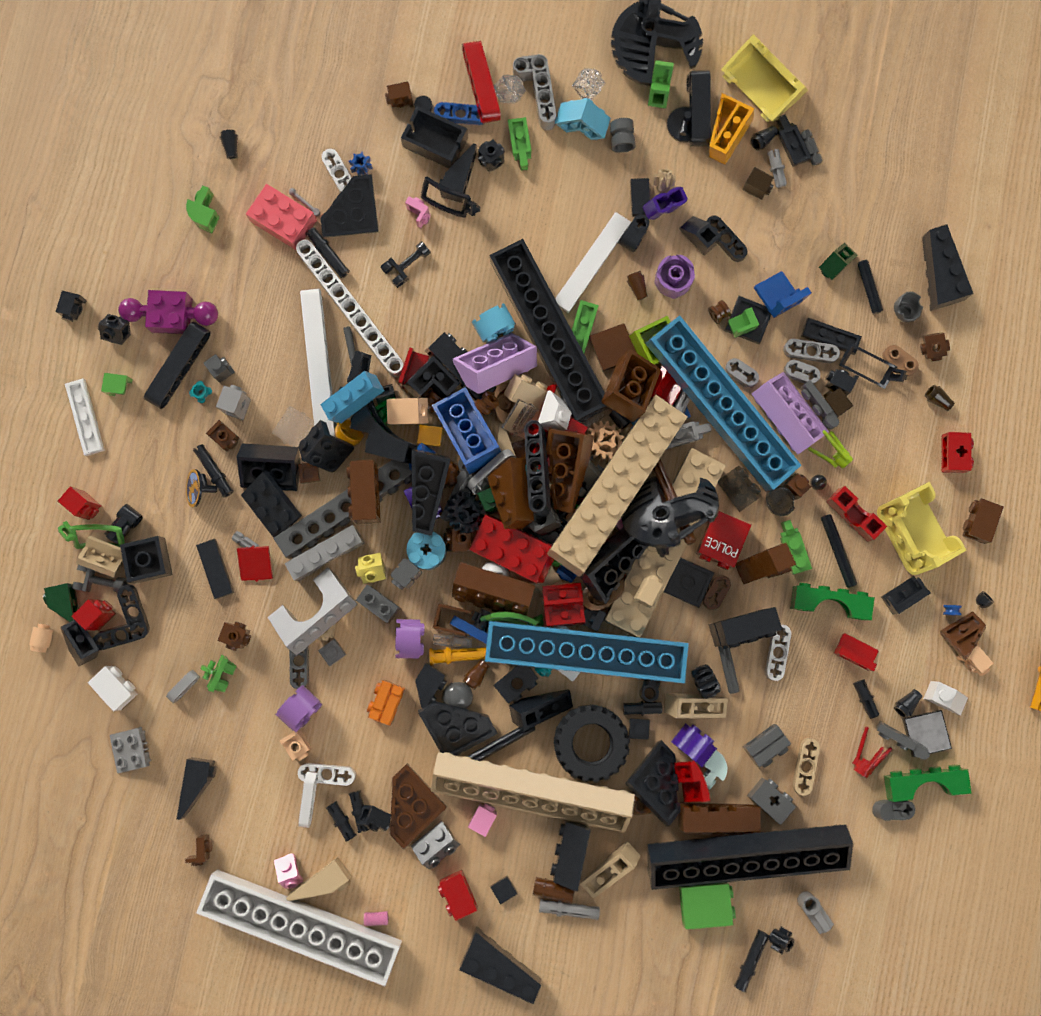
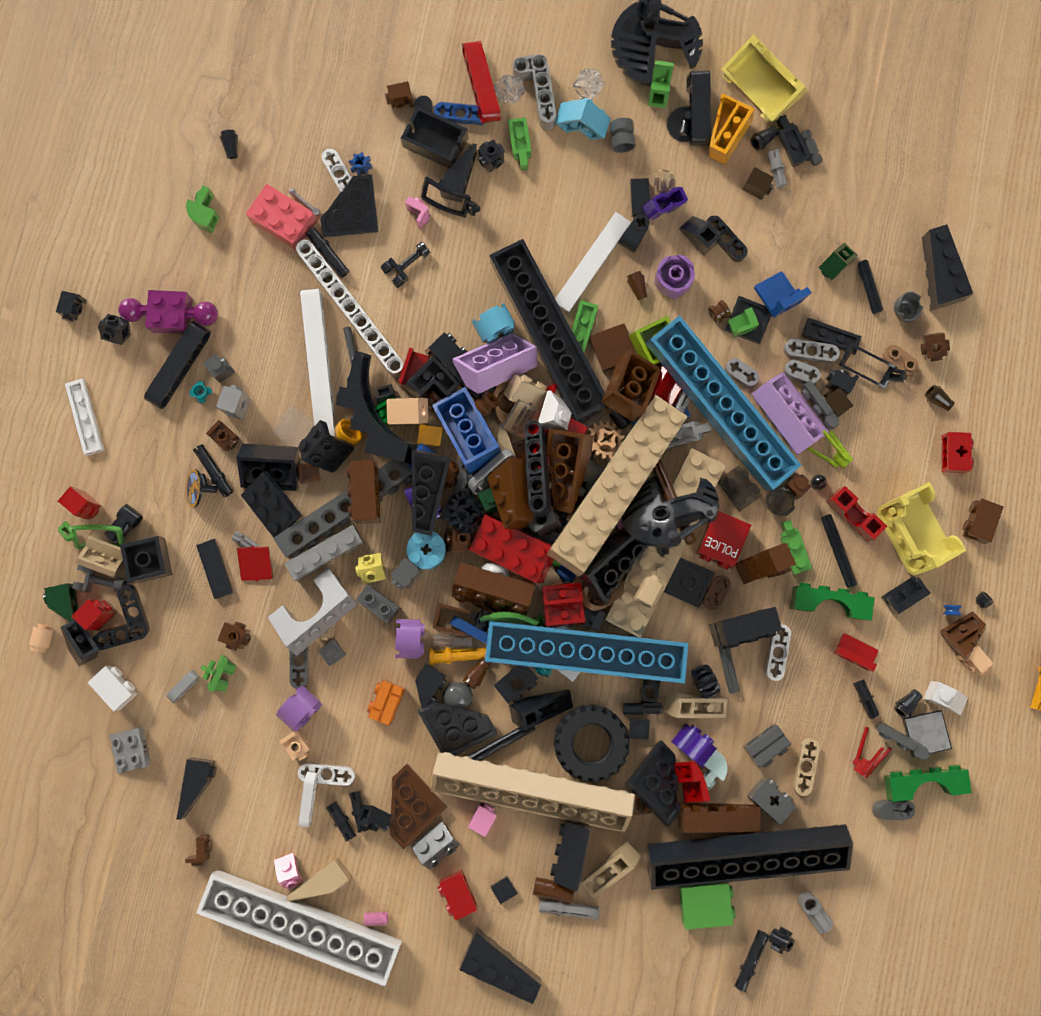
bright green panel [101,373,133,396] -> none
dark azure brick [320,371,385,423] -> none

